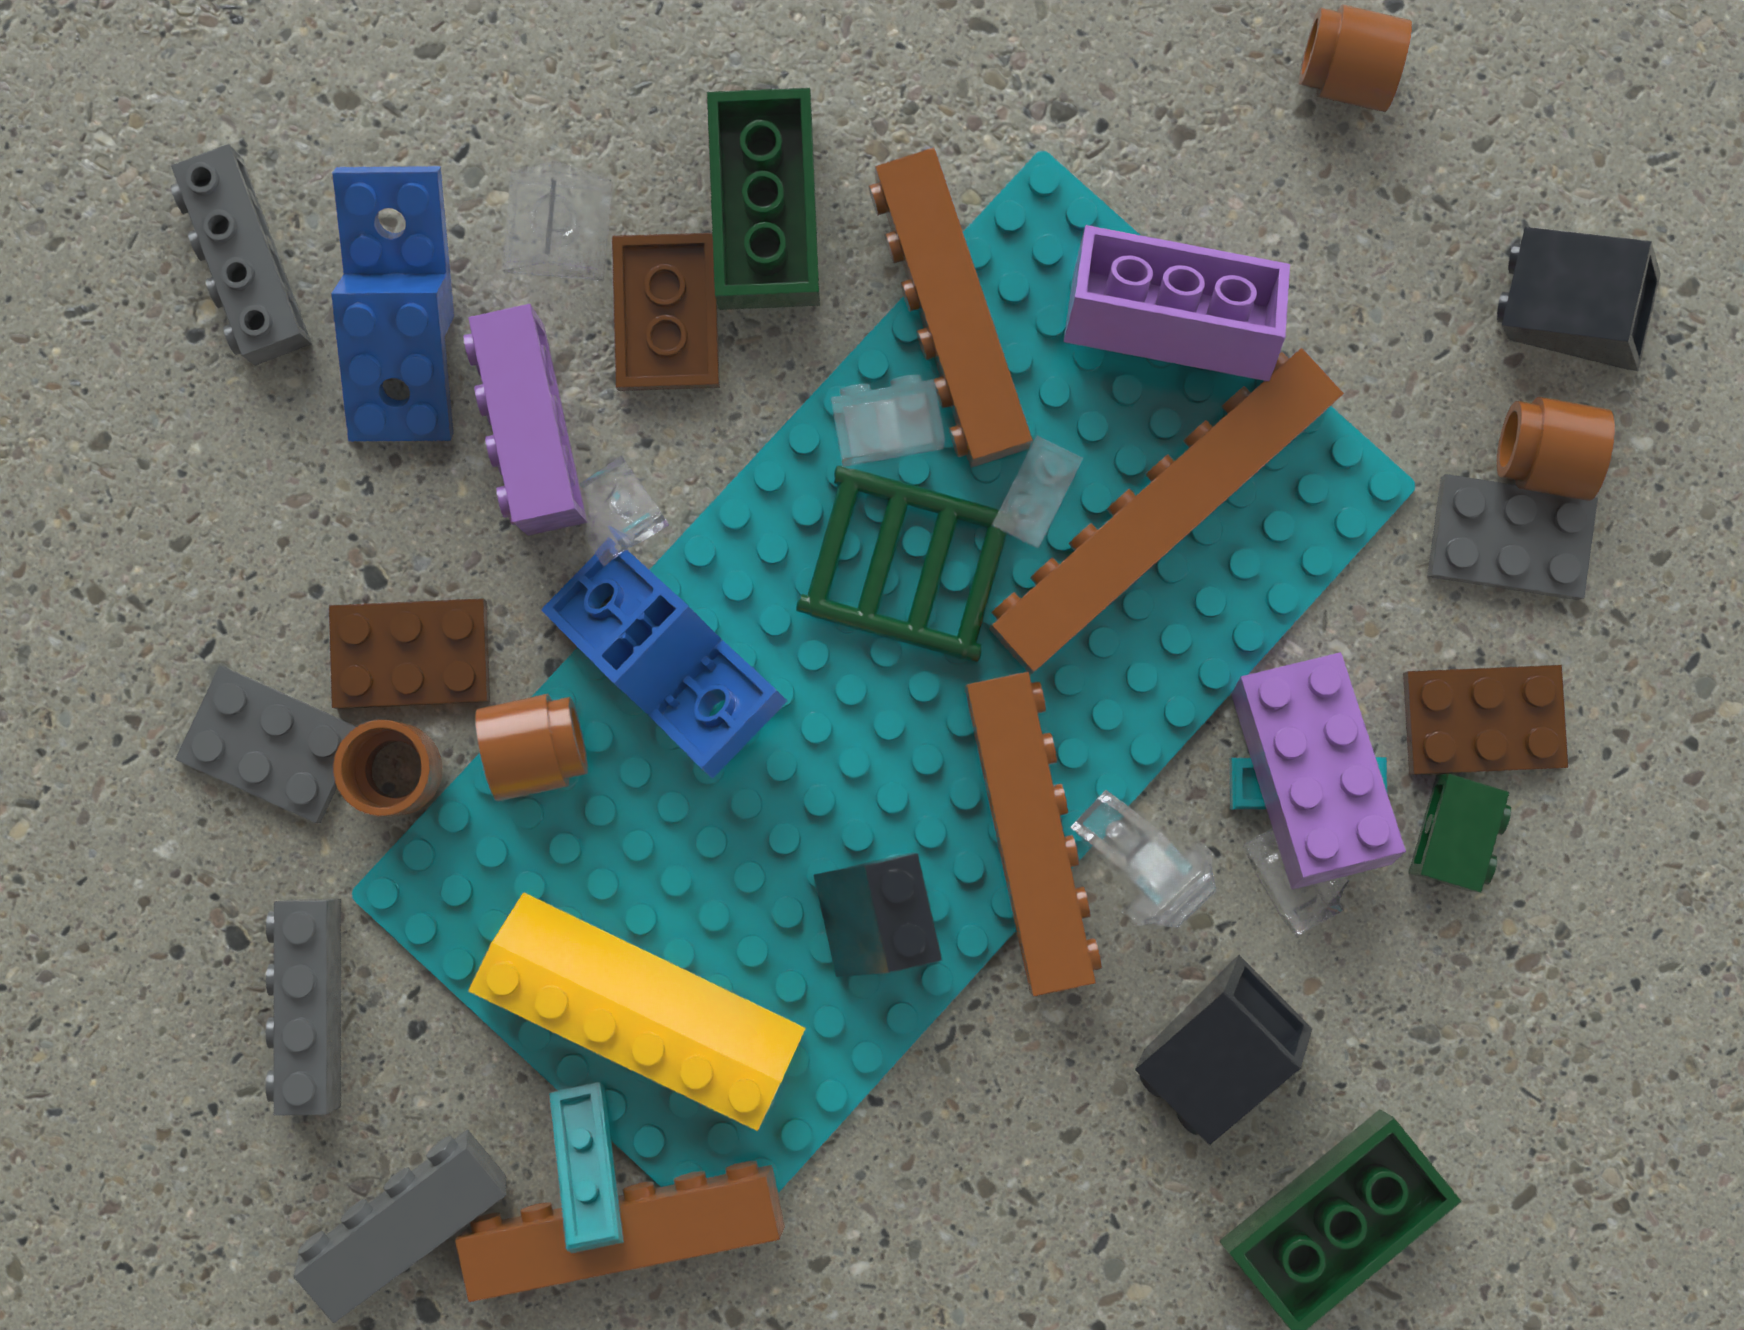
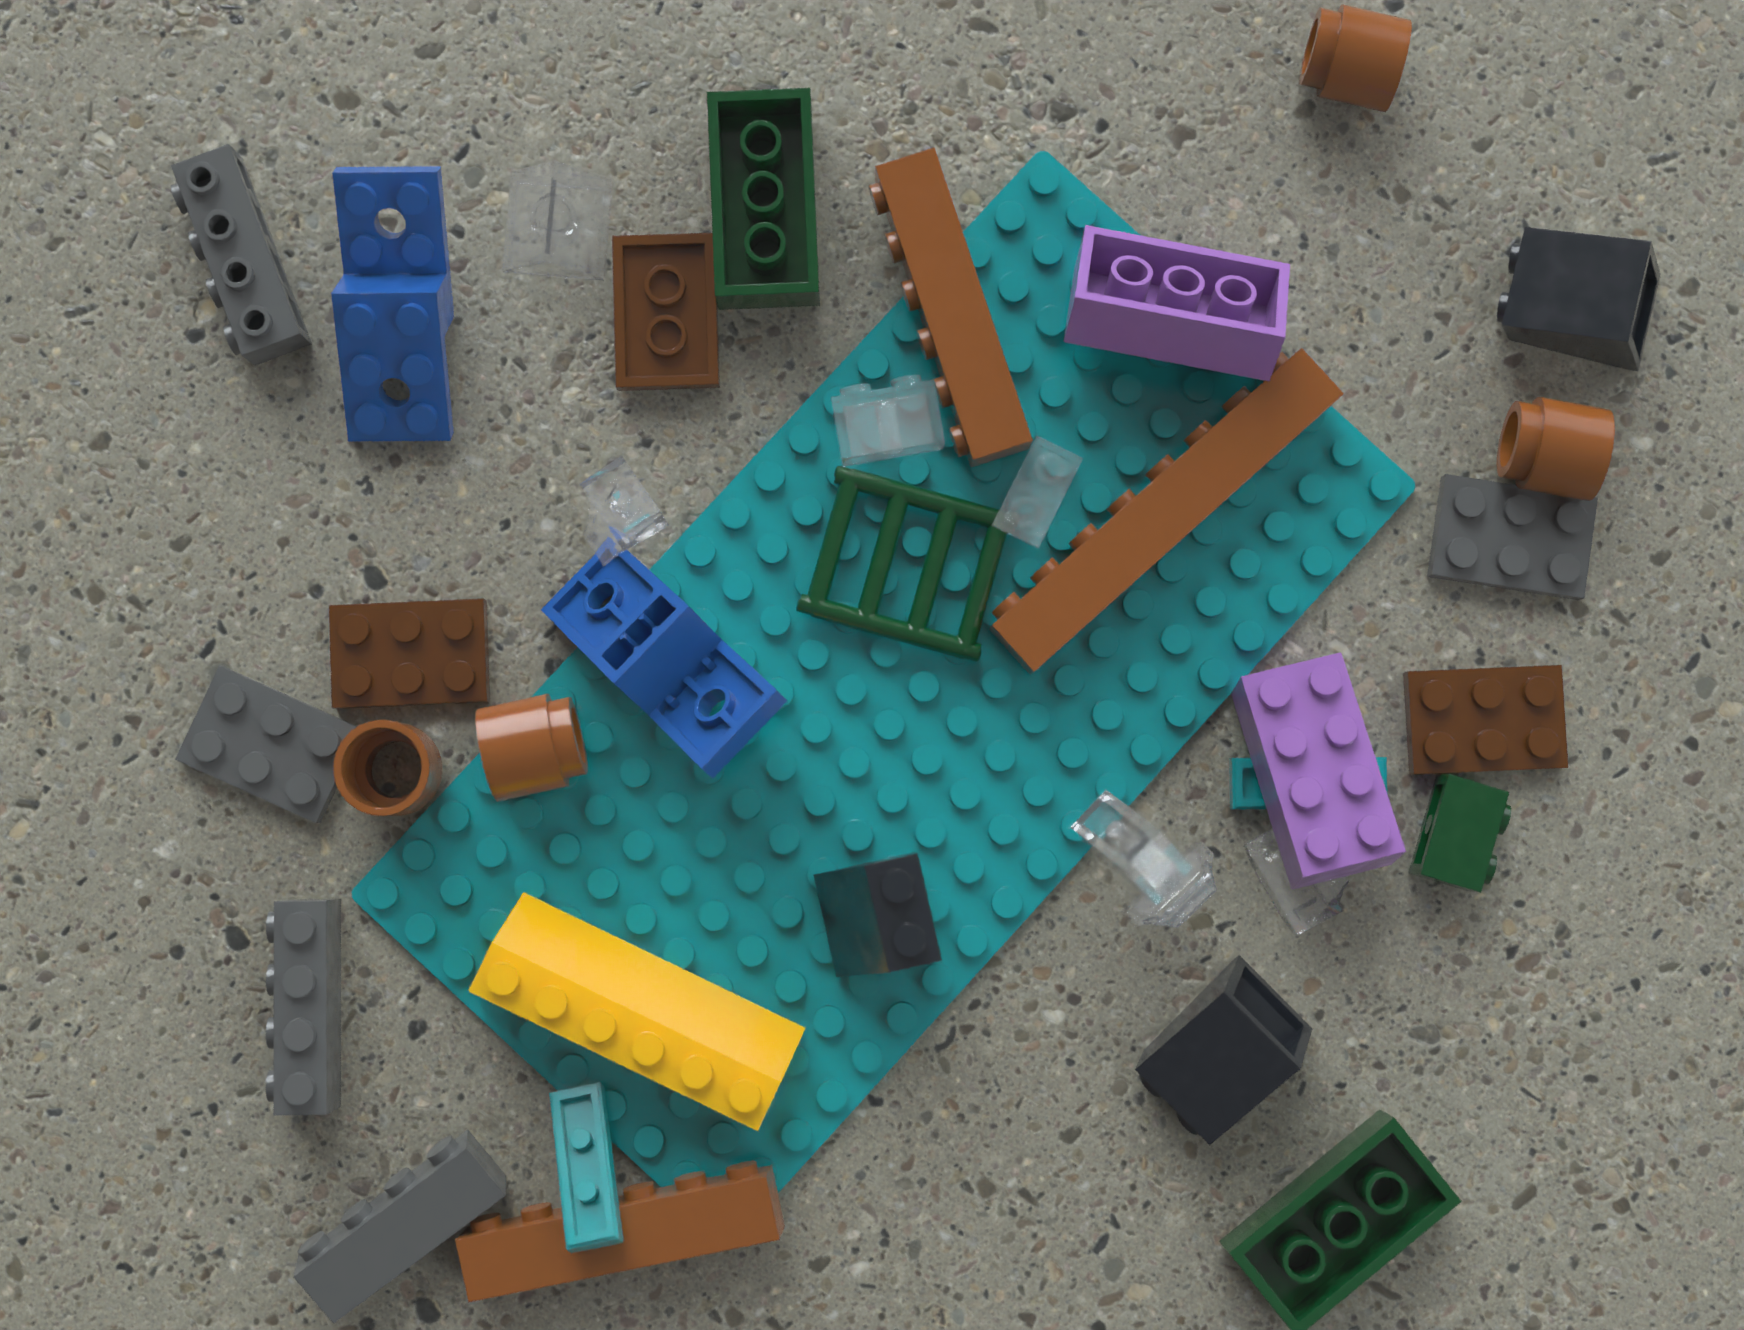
medium lavender brick [464,304,588,536] -> none
dark orange brick [964,671,1102,997] -> none

